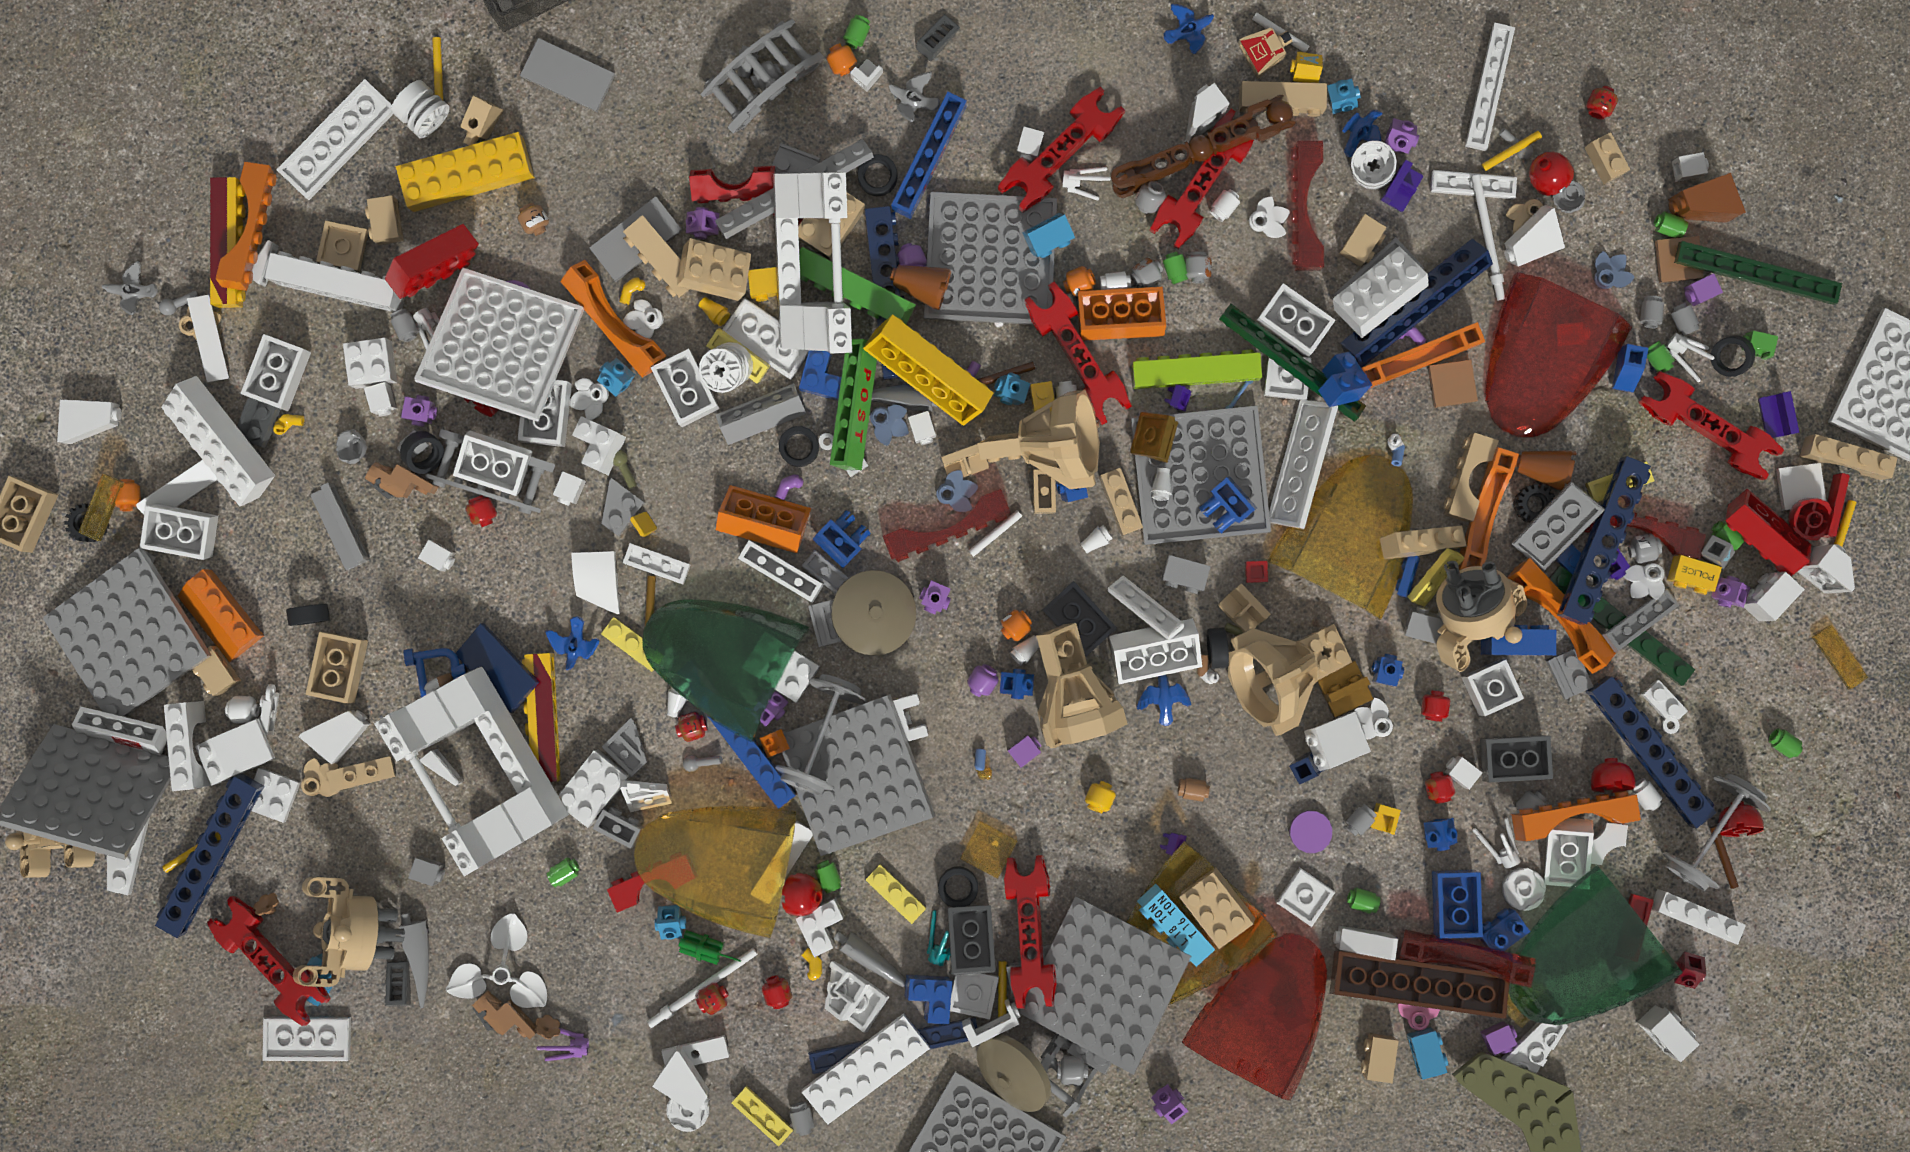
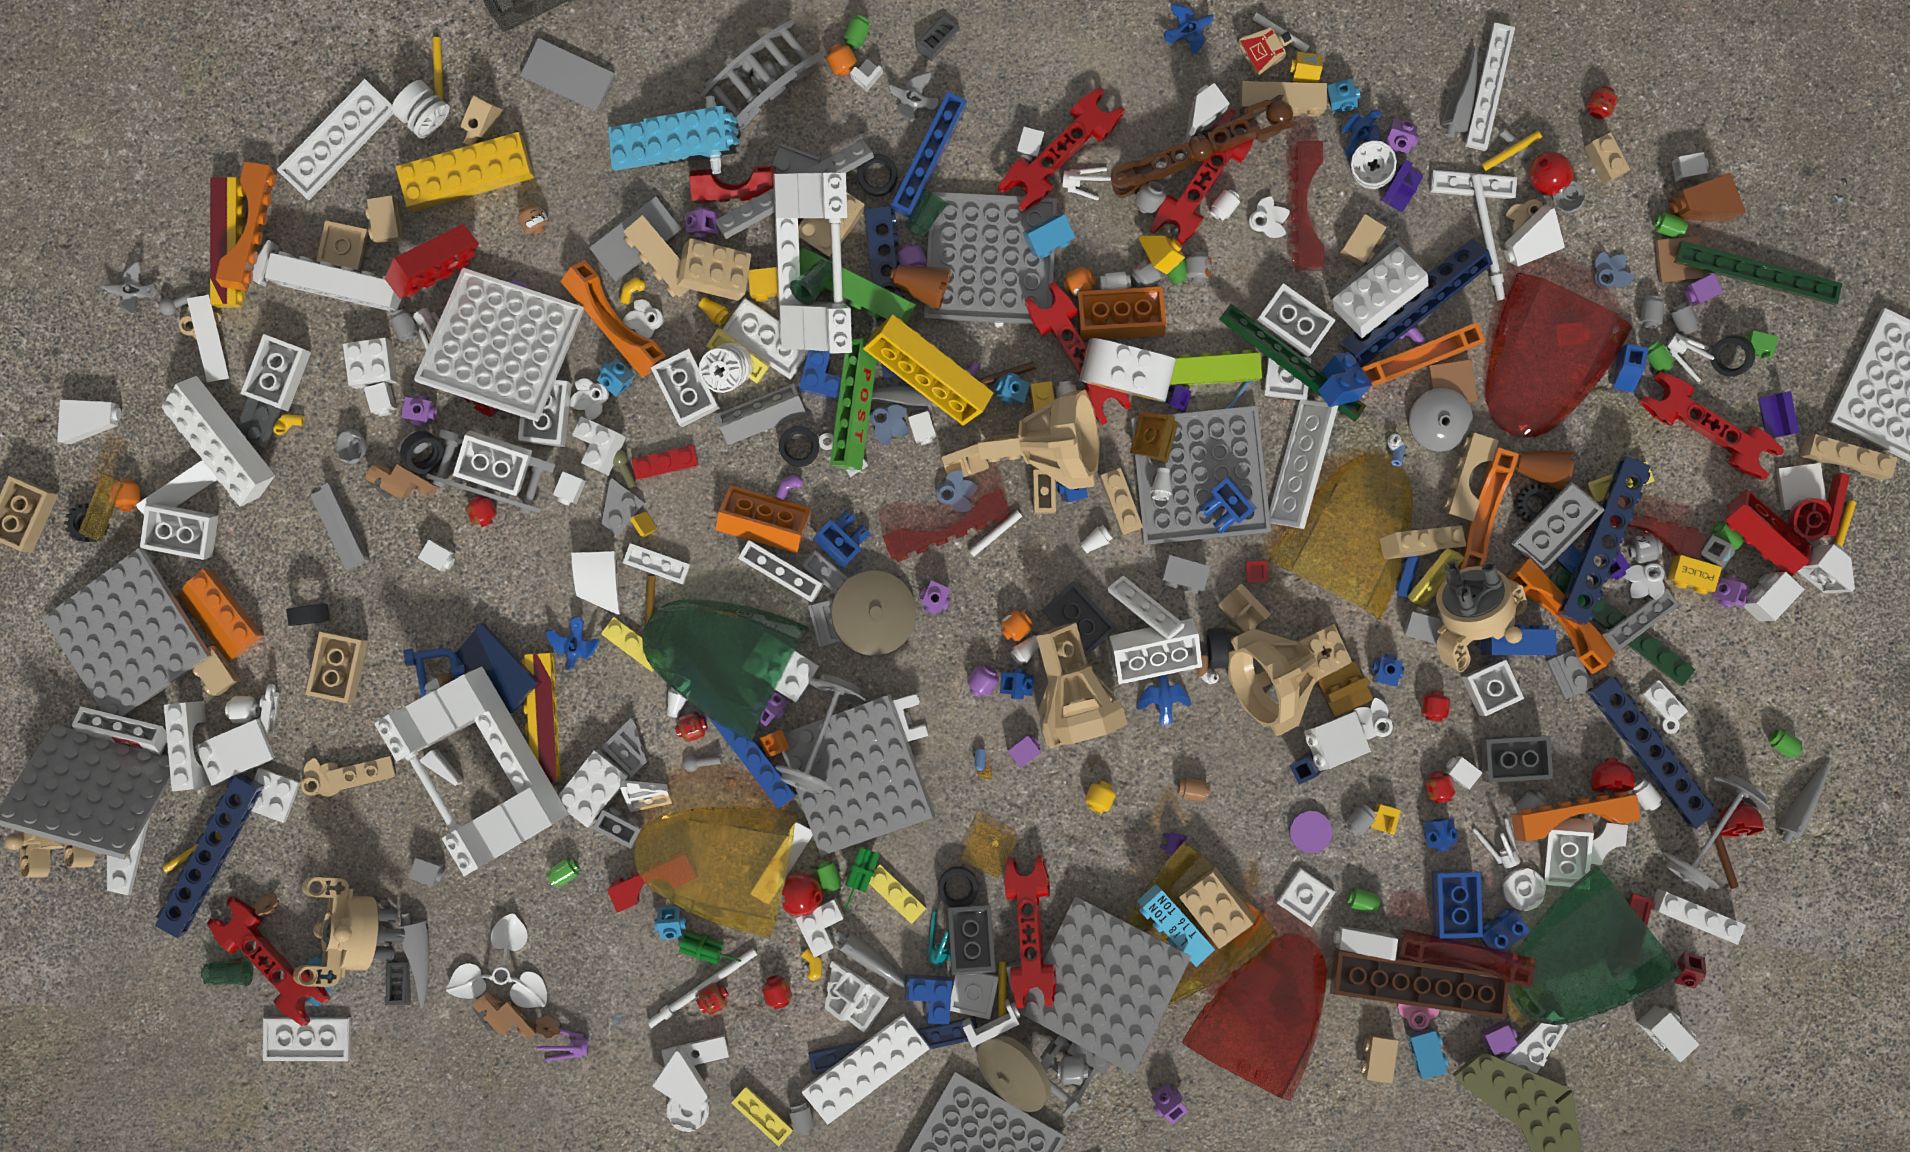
white slope [298,710,370,764] -> none
clear yellow tile [1812,625,1868,690] -> none
none -> clear green plant [201,956,253,986]
none -> medium azure piece [608,96,741,174]
none -> red plate [631,445,699,480]
none -> clear green plant [790,259,833,305]
none -> green piece [845,847,880,910]
none -> clear green plant [906,188,949,238]
none -> white brick [1079,338,1176,402]
none -> yellow slope [1139,236,1185,274]
none -> light grey dish [1409,388,1473,452]
none -> light grey piece [1441,47,1477,138]
none -> light grey piece [1778,759,1831,845]

